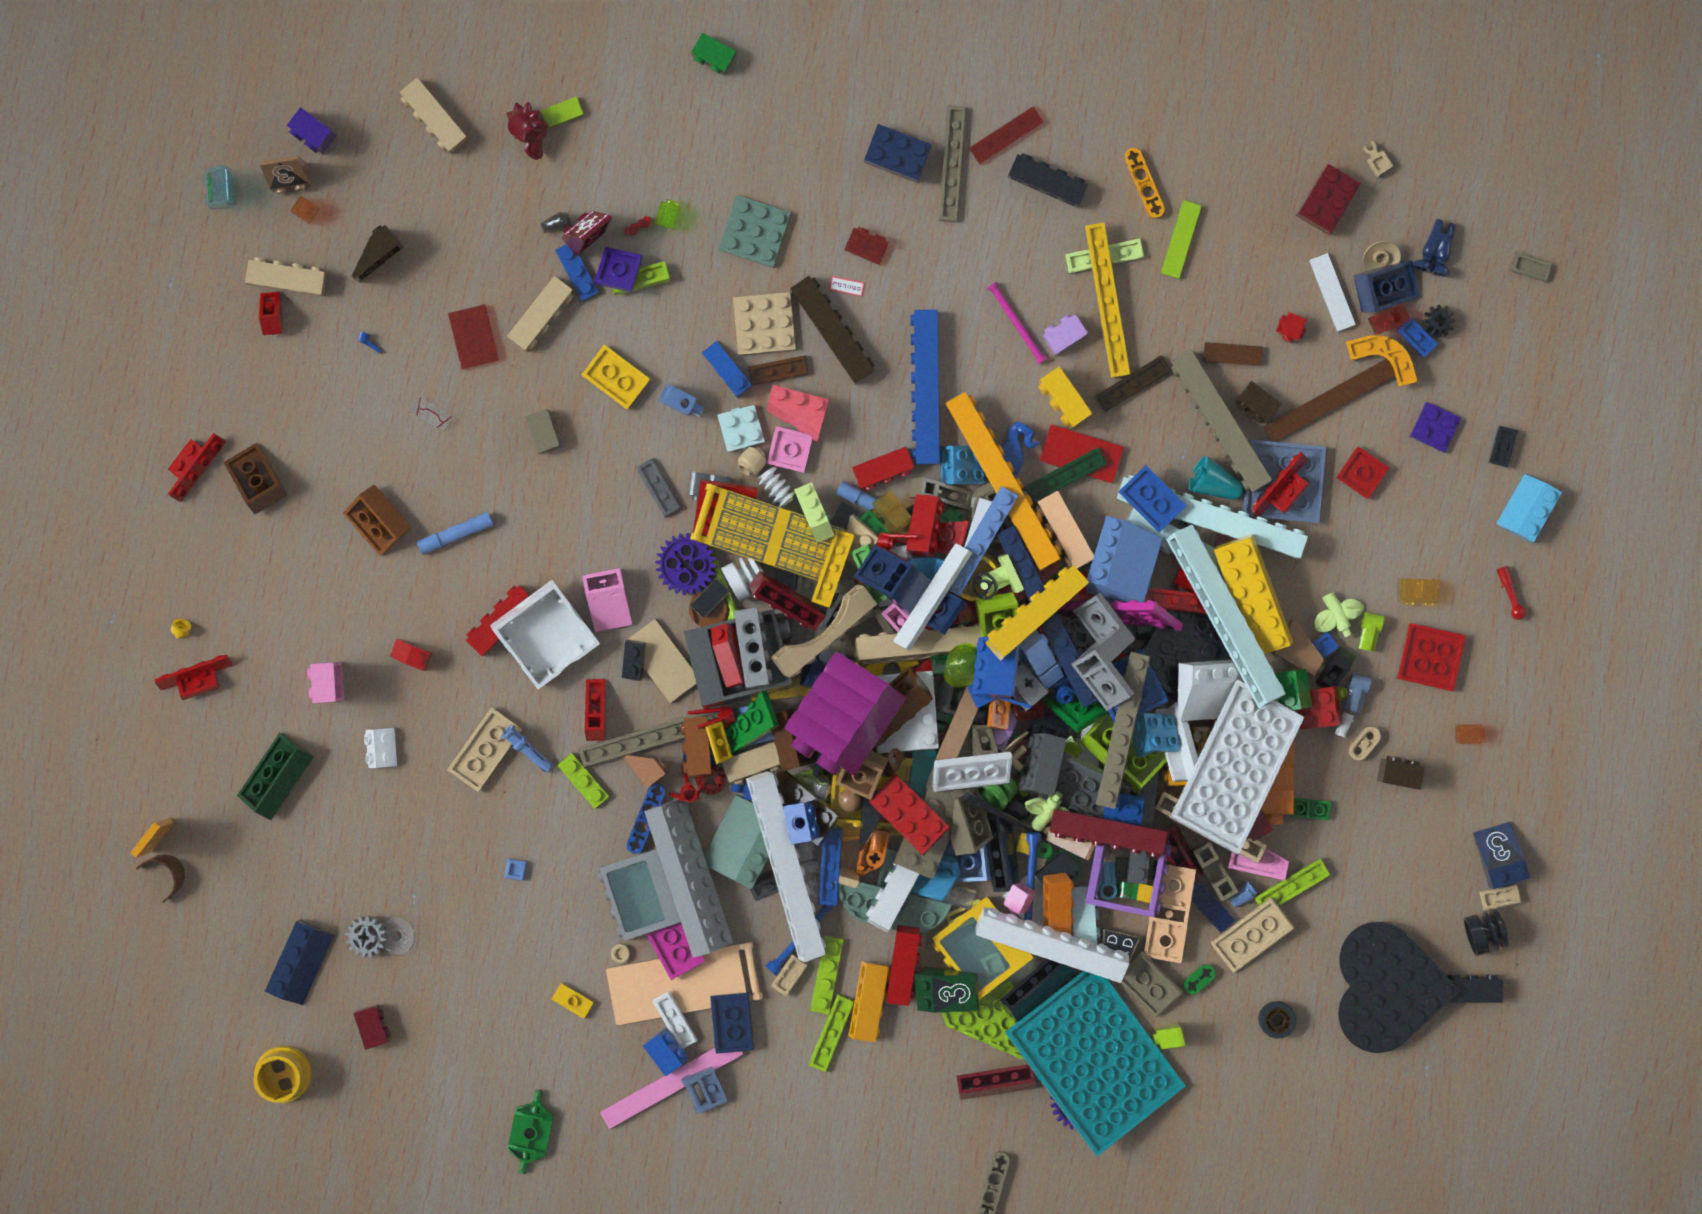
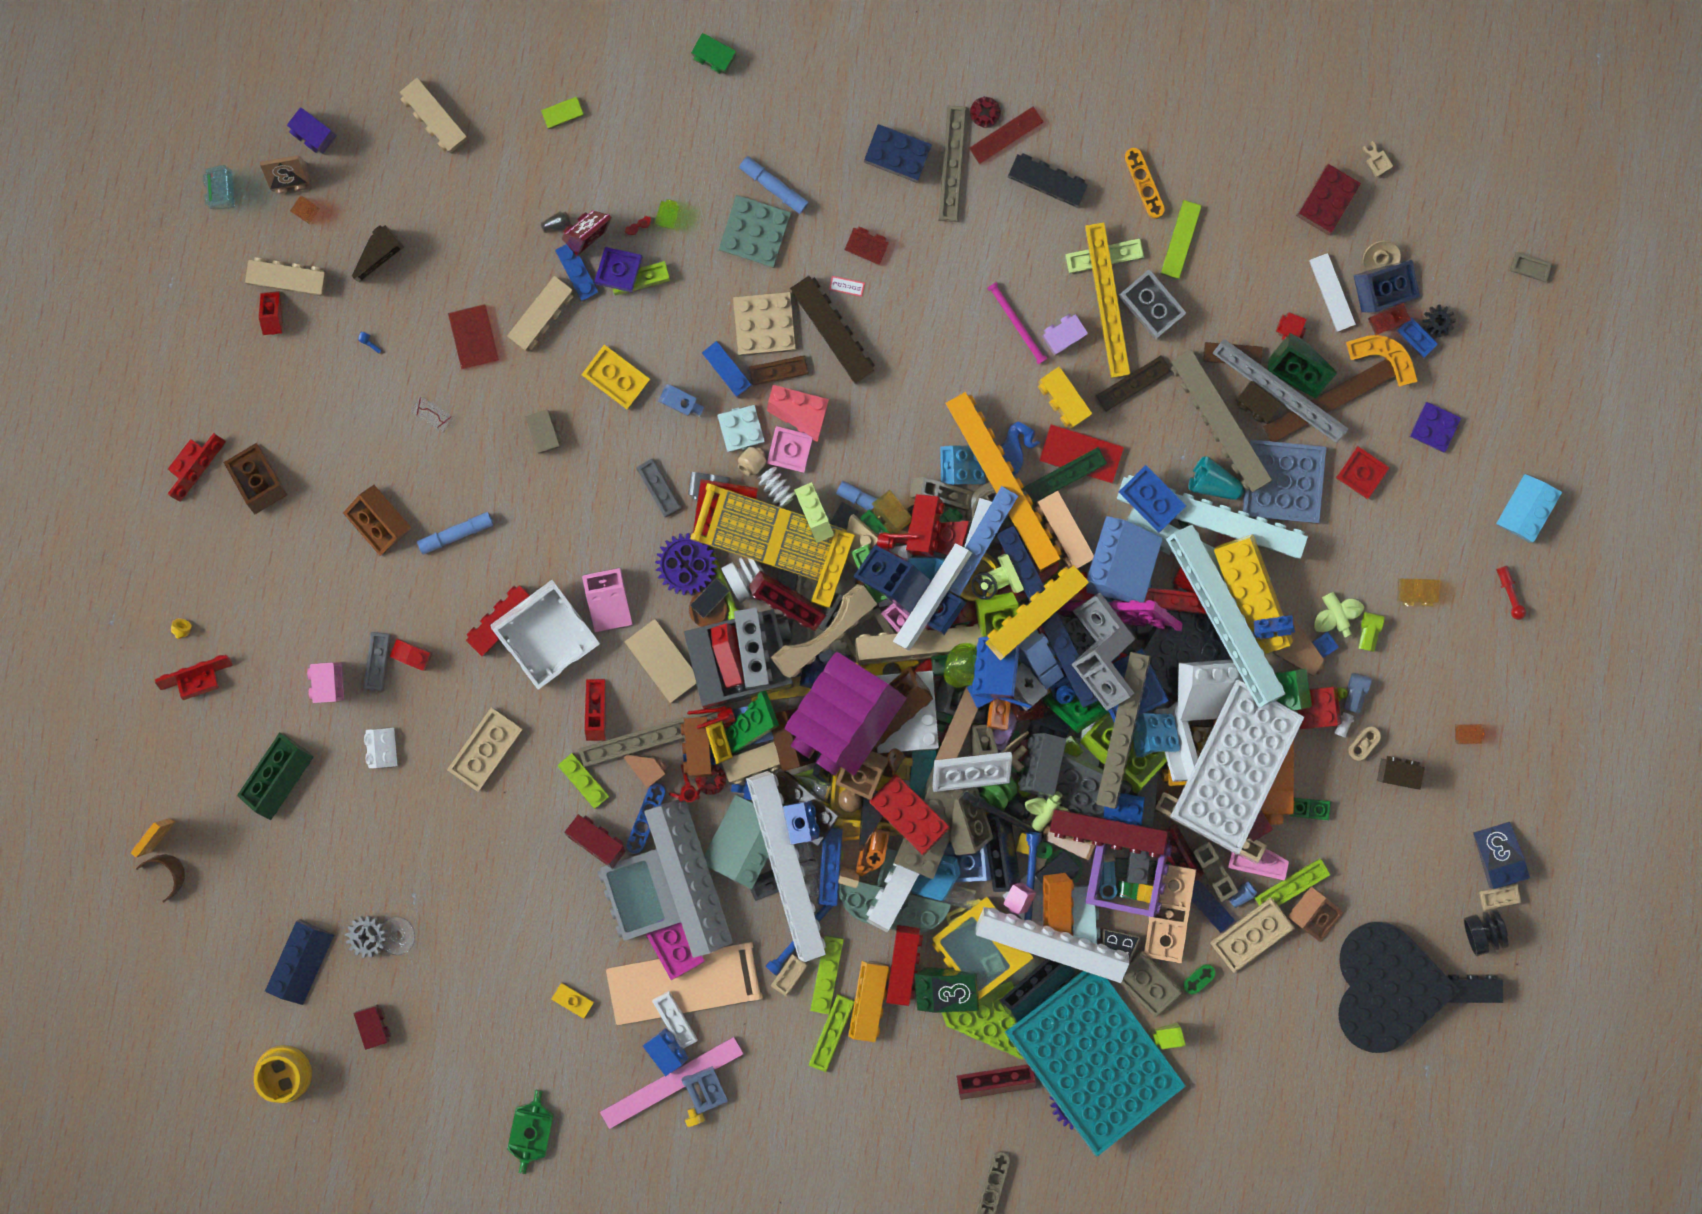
medium blue pin [501,724,553,773] -> none
medium blue tile [504,858,527,881] -> none
dark red head [506,102,549,160] -> none
tan tile [611,944,630,963] -> none
black plate [622,639,646,681] -> none
dark blue tile [710,992,754,1054] -> none
red brick [852,446,914,491] -> none
blue brick [910,310,939,465] -> none
red bracket [1251,452,1309,517] -> none
wheel [1258,1001,1296,1039] -> none
black slope [1315,647,1356,687] -> none
red plate [1396,623,1466,692] -> none
dark blue piece [1414,219,1456,277] -> none
black plate [1488,425,1518,468] -> none
none -> flat silver tile [363,632,391,691]
none -> dark red brick [564,814,626,869]
none -> yellow tile [685,1108,705,1127]
none -> medium blue piece [739,156,809,214]
none -> dark red gear [970,96,1001,127]
none -> light grey brick [1118,269,1186,340]
none -> light grey tile [1213,339,1348,443]
none -> blue hinge [1254,615,1295,639]
none -> dark green slope [1267,333,1337,399]
none -> nougat slope [1288,887,1344,942]

